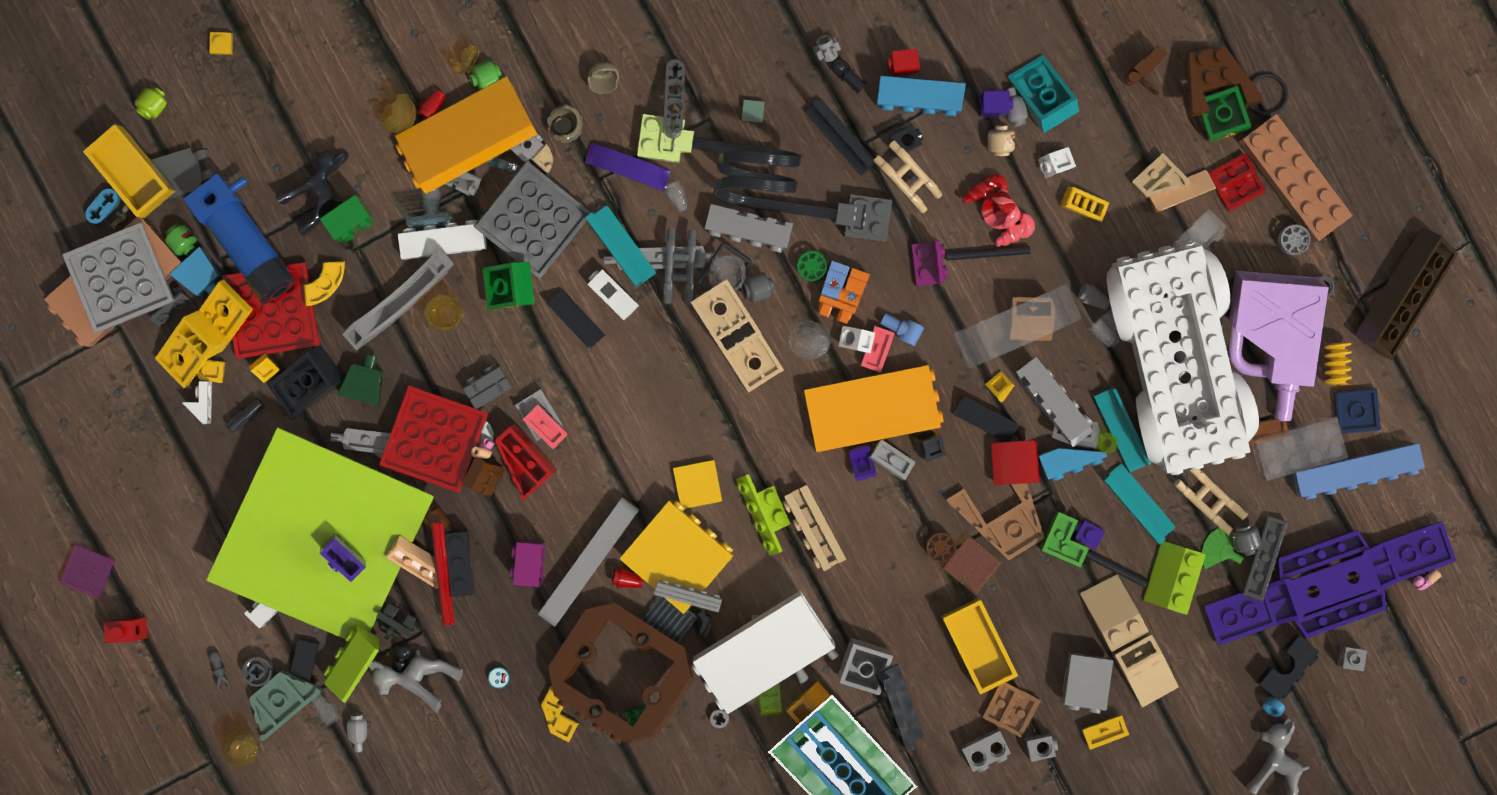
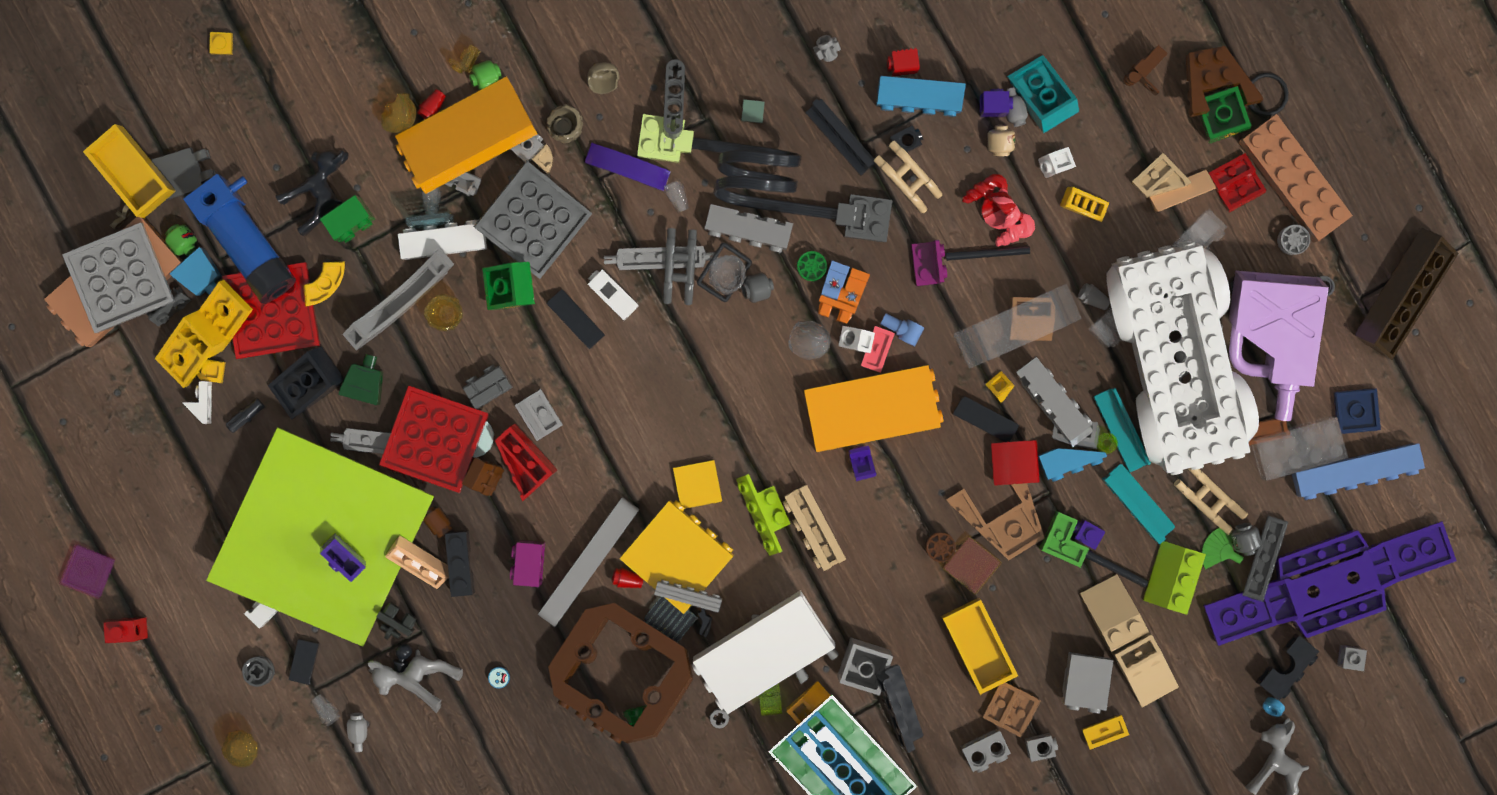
dark azure beam [86,189,120,224] -> none
lime head [135,87,167,120] -> none
dark grey piece [209,651,230,692] -> none
yellow plate [249,354,280,383] -> none
sand green wing [249,670,323,742] -> none
lime slope [323,626,380,703] -> none
red axle [431,522,455,625] -> none
light nougat arm [471,438,494,459] -> none
clear light blue tile [487,157,517,173] -> none
coral plate [523,405,568,449] -> none
yellow tile [541,685,579,742] -> none
teal panel [585,206,656,288] -> none
tan bracket [691,279,784,393] -> none
black pin [831,59,867,94] -> none
light grey plate [869,439,916,481] -> none
black brick [913,430,947,462] -> none
yellow piece [1324,343,1352,385] -> none
arm [1413,569,1441,591] -> none

